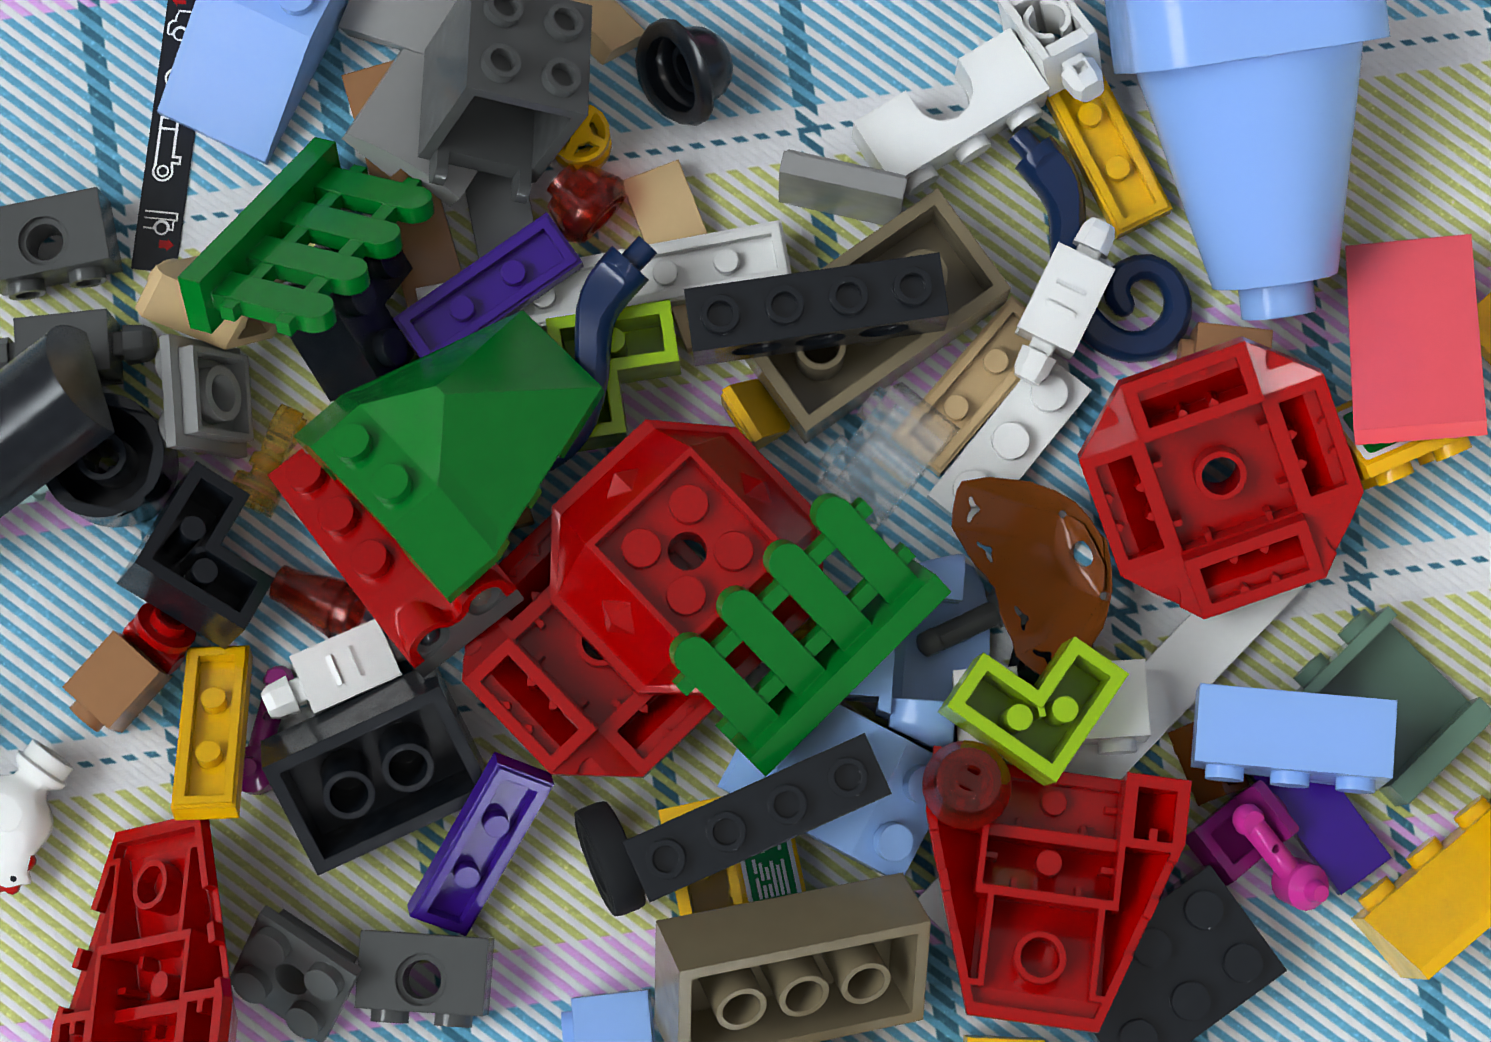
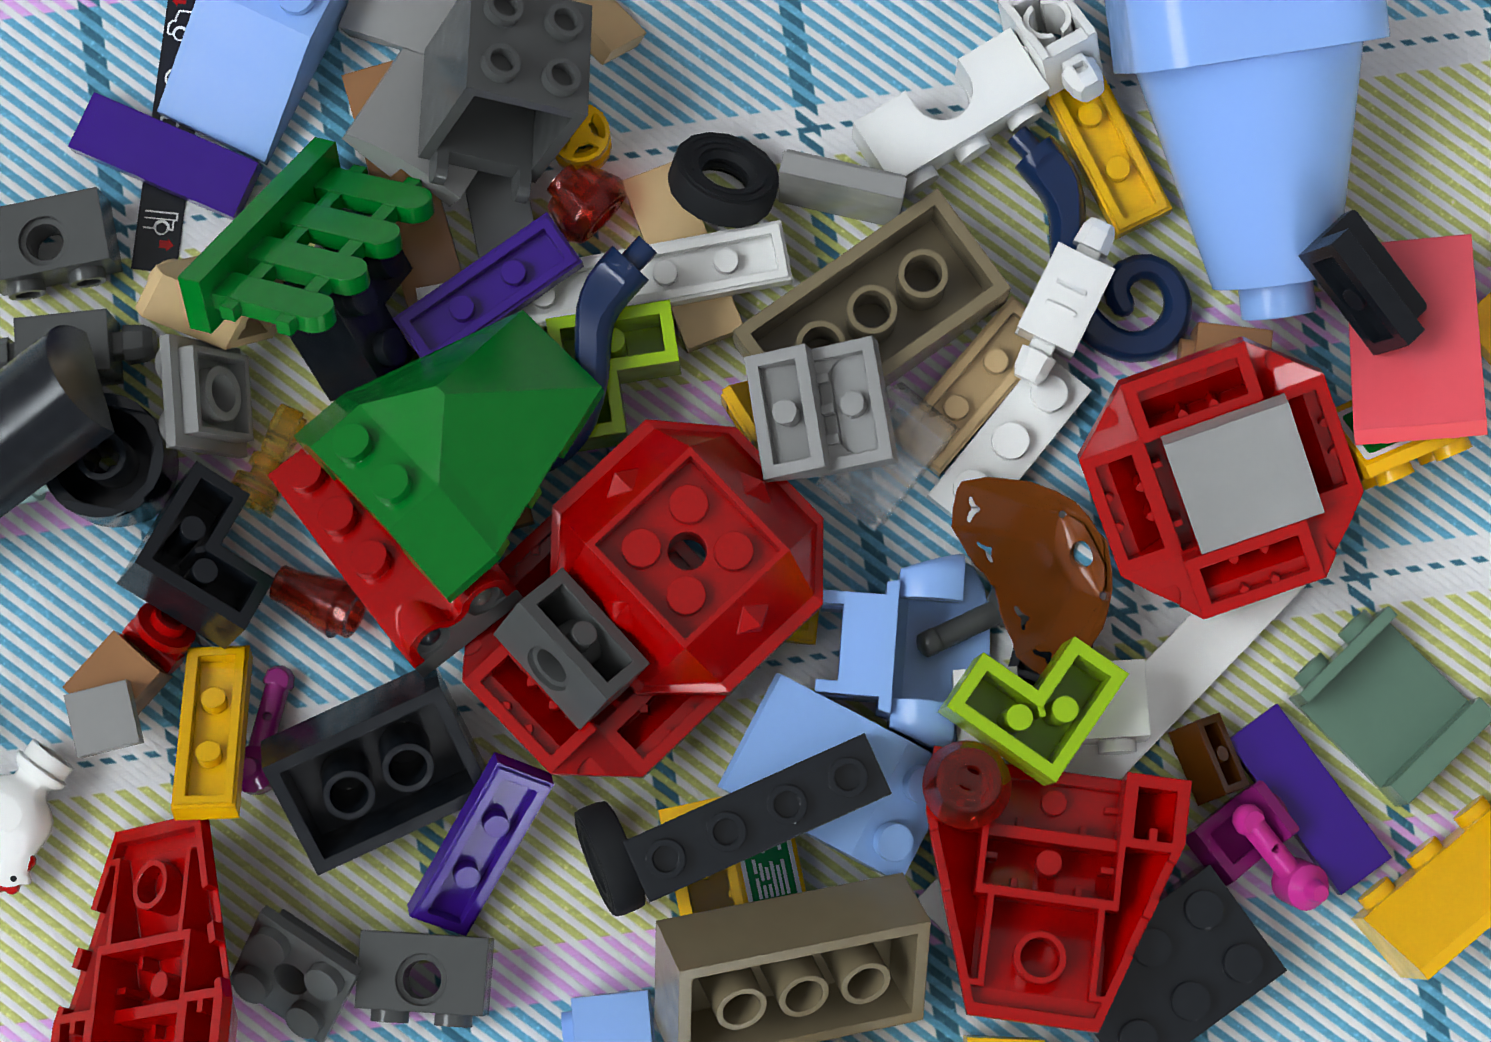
white piece [260,619,410,719] -> none
black hat [635,18,733,126] -> none
green fence [669,493,951,777] -> none
black brick [684,252,949,366] -> none
light blue wedge [1190,683,1398,794] -> none
none -> light grey tile [63,679,144,758]
none -> dark purple tile [68,92,263,220]
none -> dark grey brick [493,567,650,729]
none -> black tyre [668,132,779,228]
none -> light grey slope [744,335,898,482]
none -> light grey tile [1160,393,1325,555]
none -> black panel [1298,210,1427,355]

